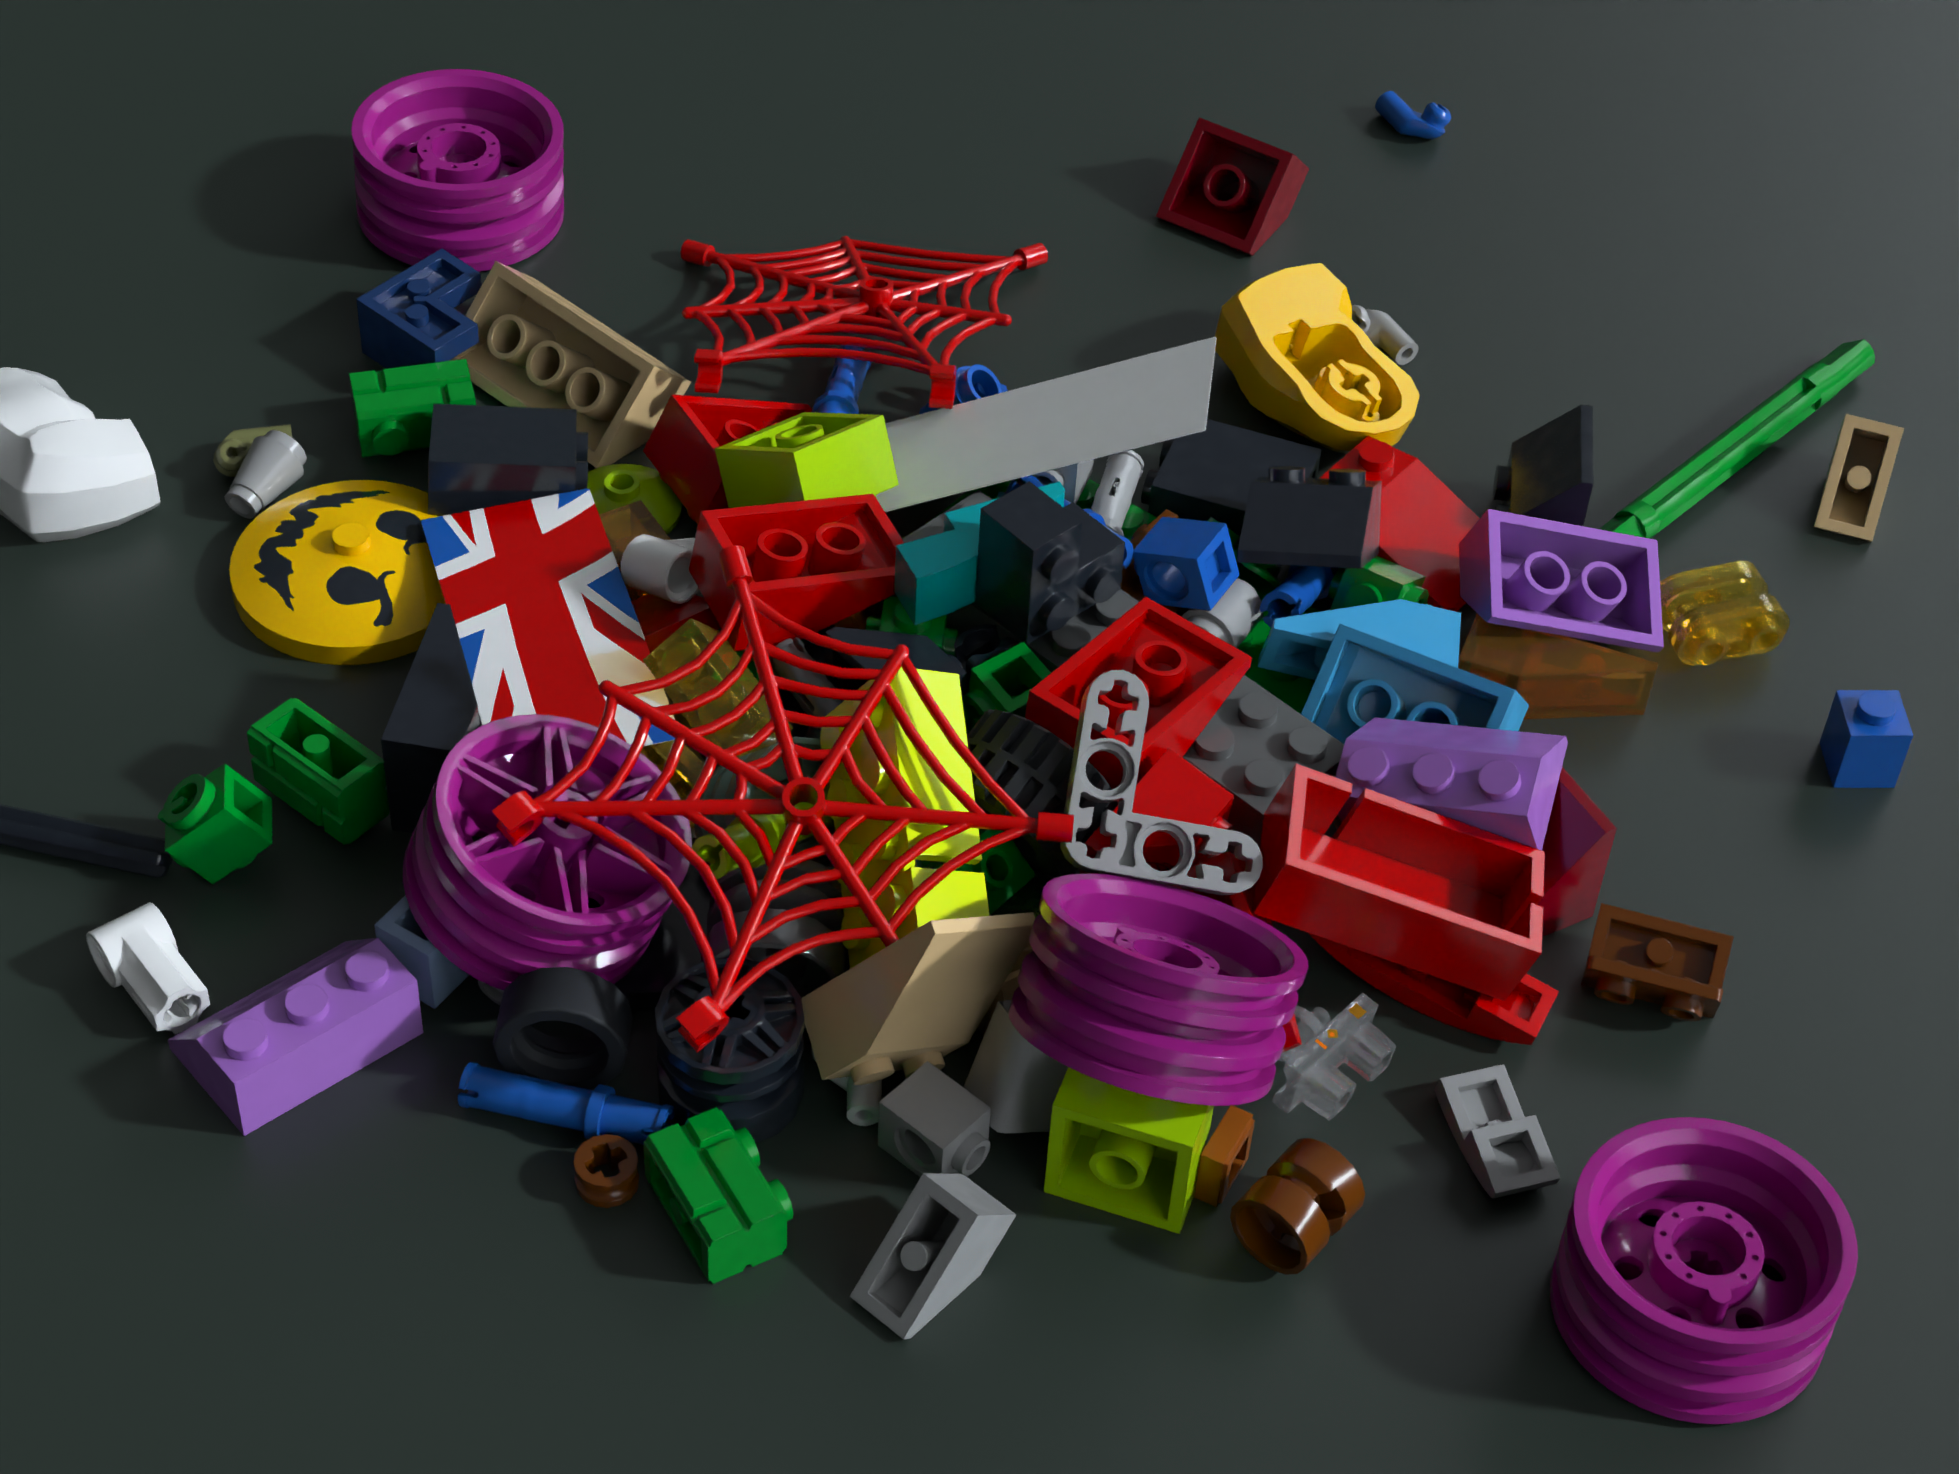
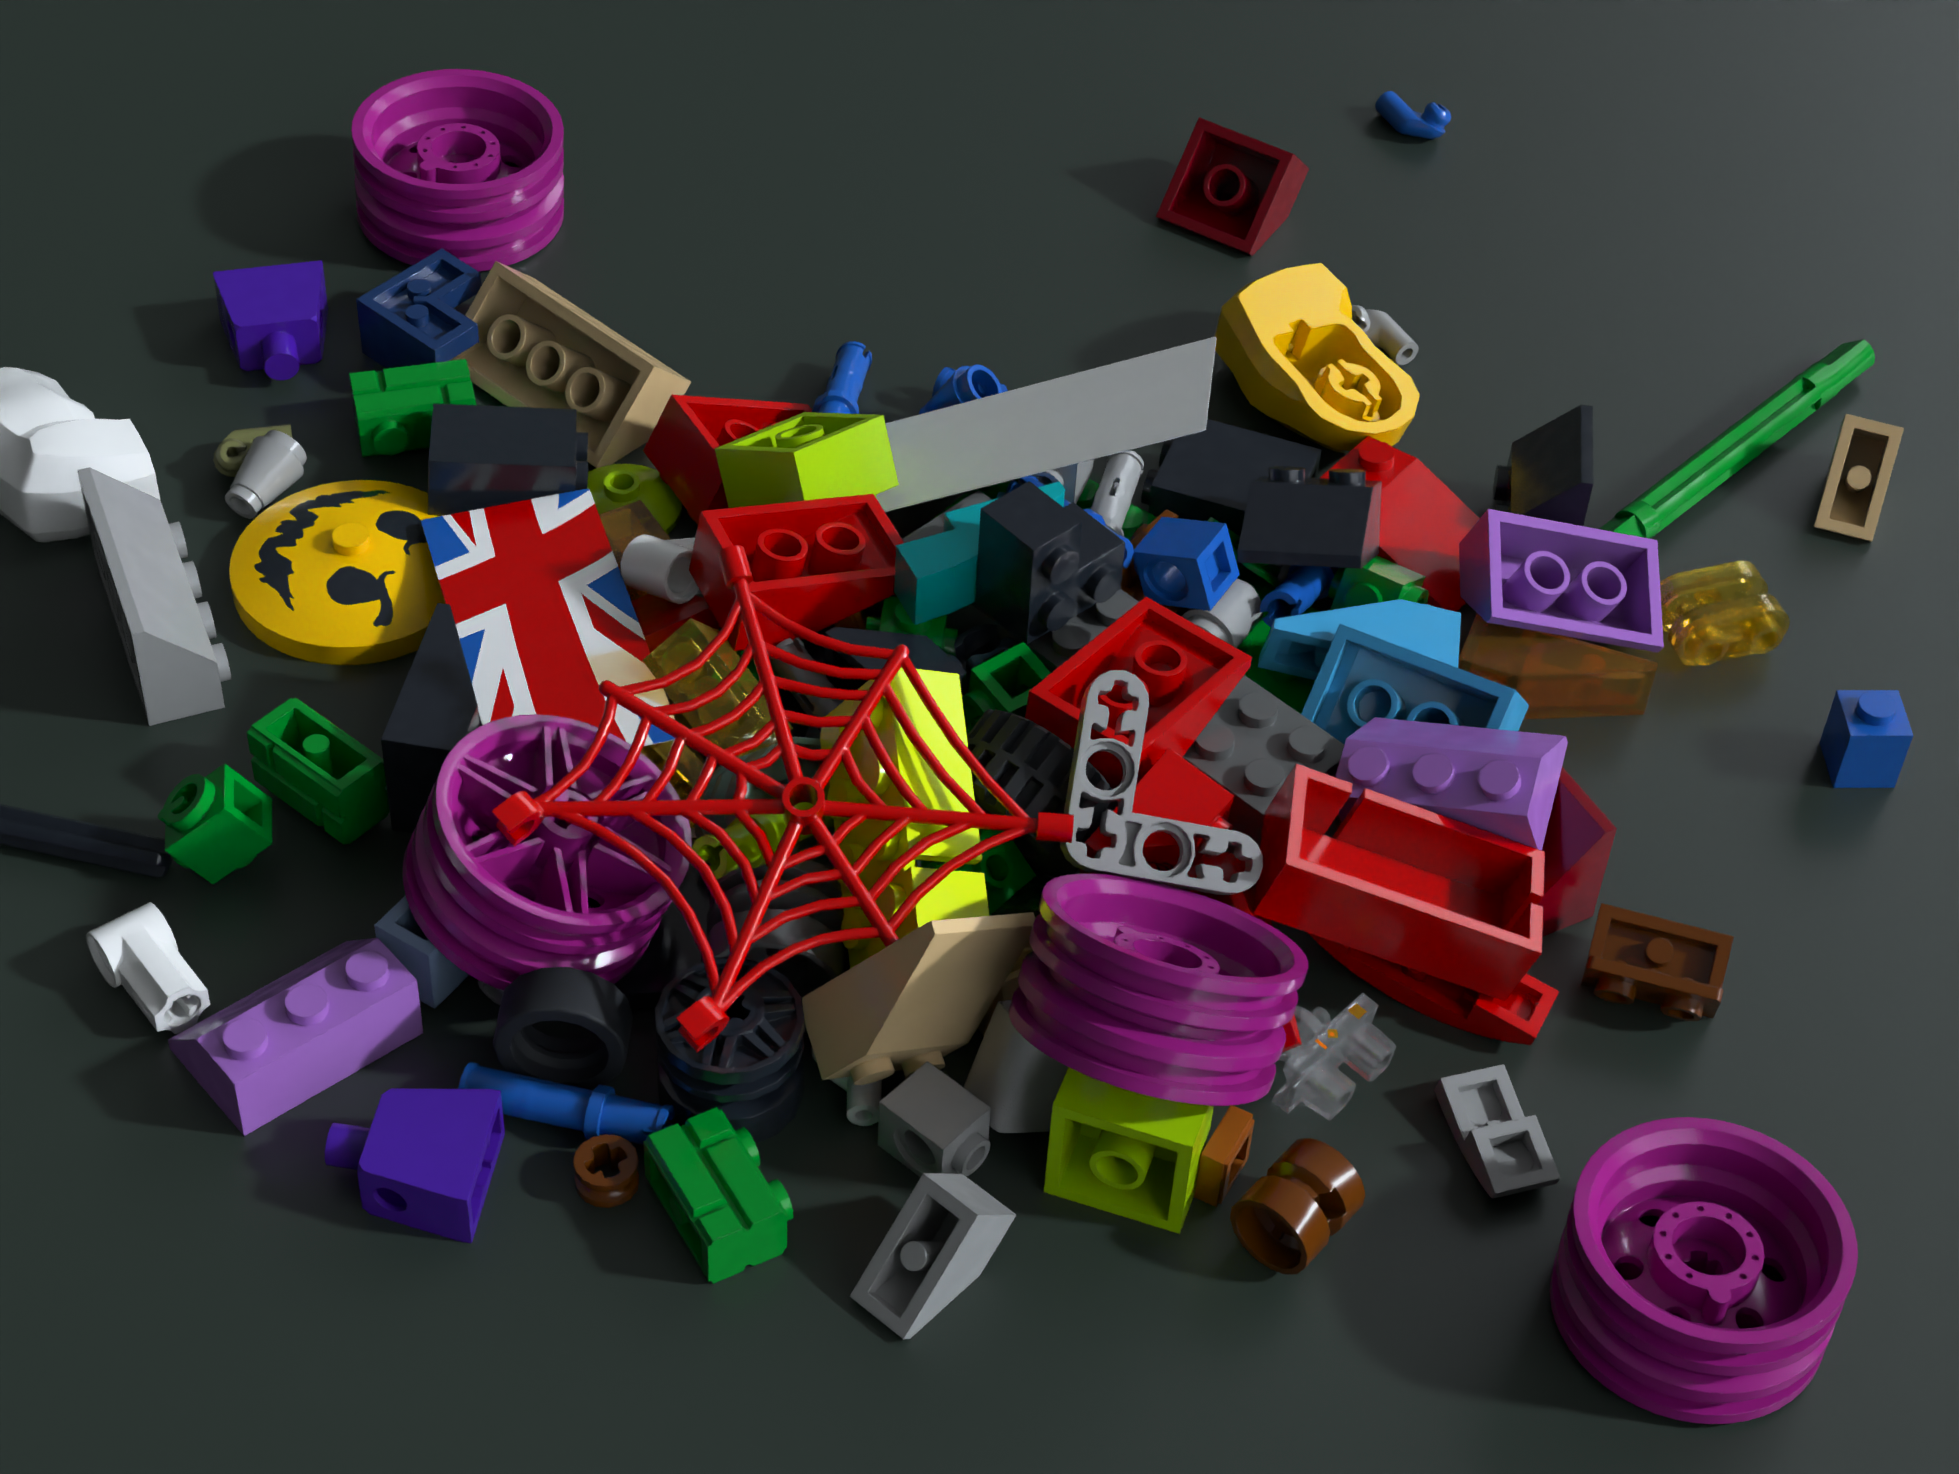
red animal [680,236,1048,409] -> none
none -> light grey slope [77,467,231,726]
none -> dark purple torso [213,260,328,380]
none -> dark purple torso [325,1088,505,1243]

